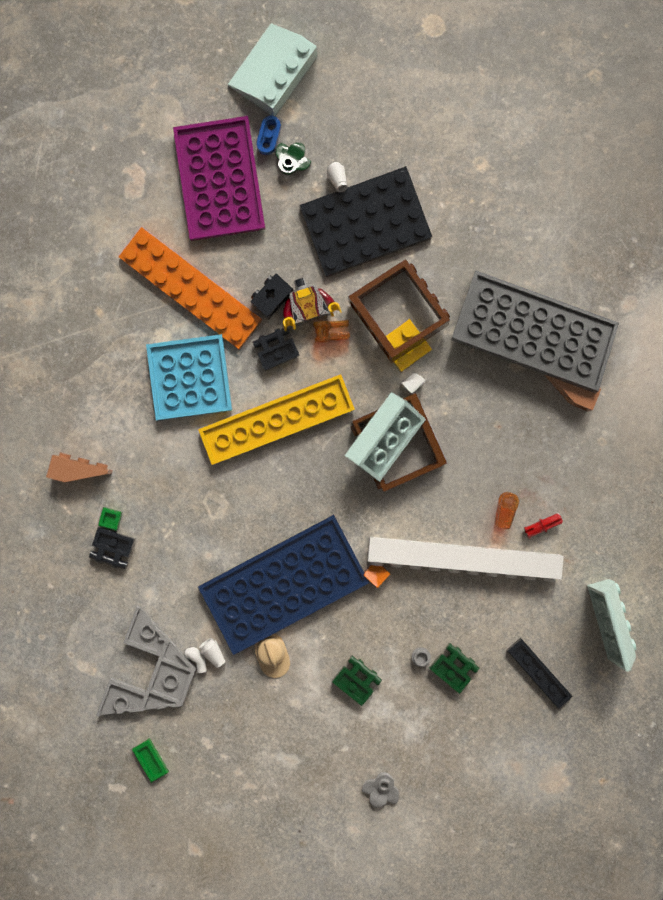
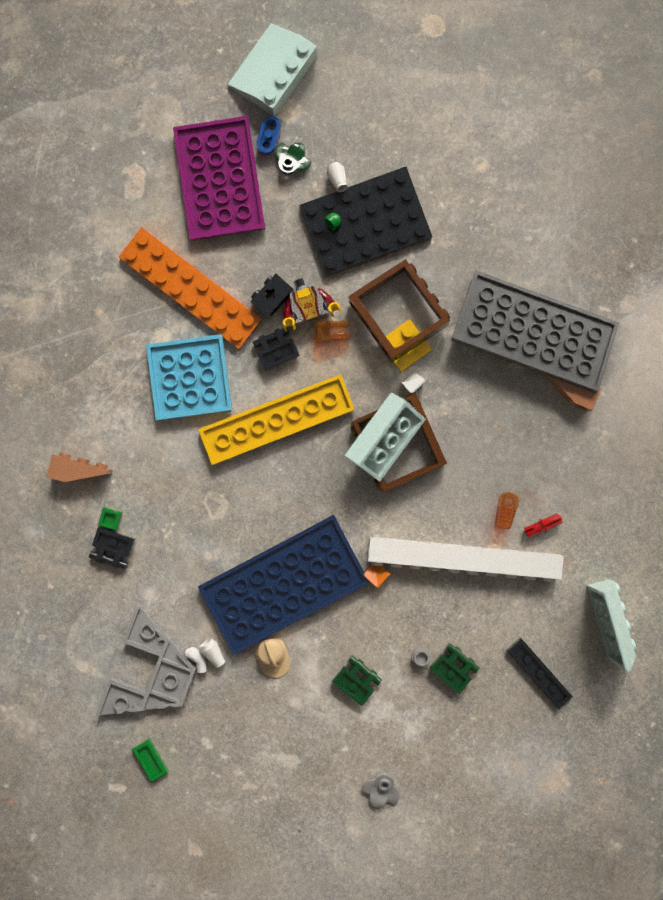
none -> green hinge [324,213,341,231]

